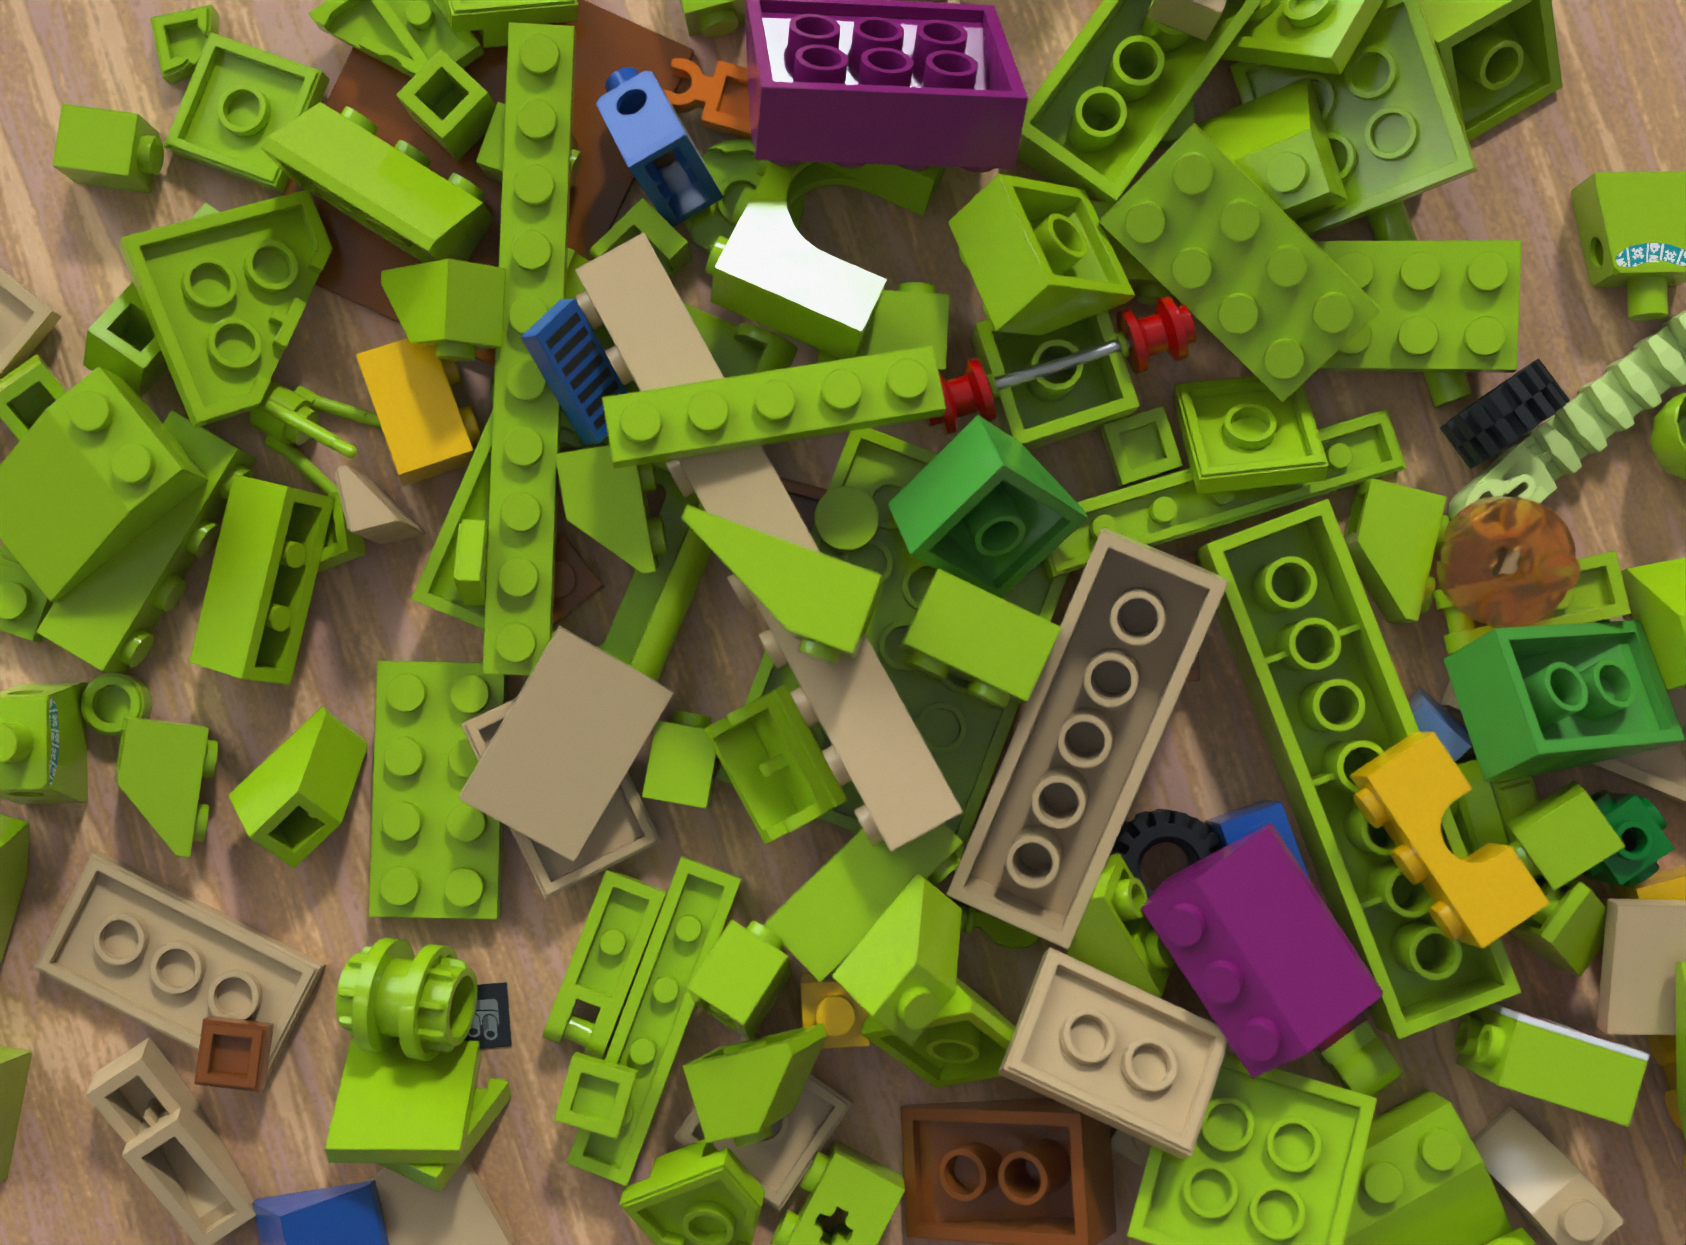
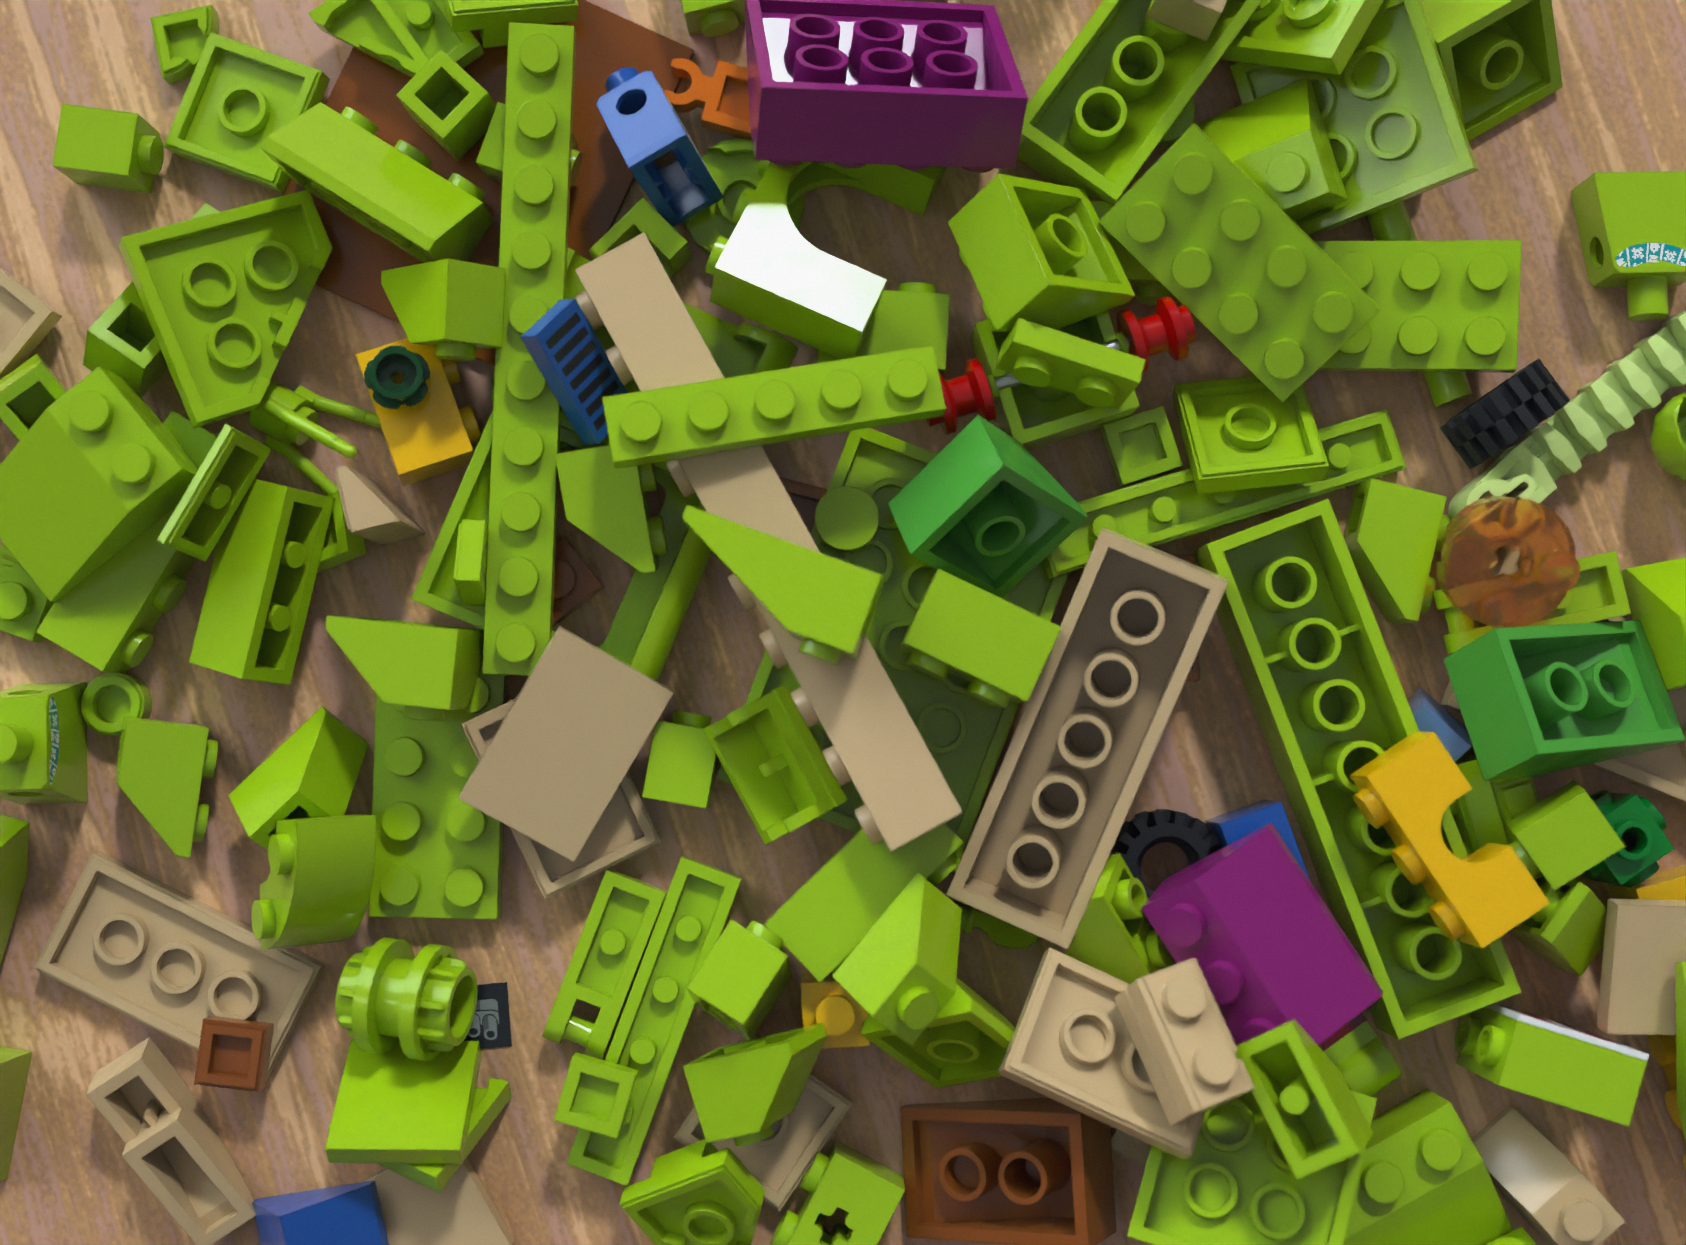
none -> lime slope [157,424,271,562]
none -> lime brick [251,815,376,950]
none -> lime slope [325,616,484,721]
none -> dark green plate [364,346,430,410]
none -> lime plate [995,318,1145,408]
none -> tan brick [1114,958,1255,1126]
none -> lime slope [1235,1019,1373,1179]

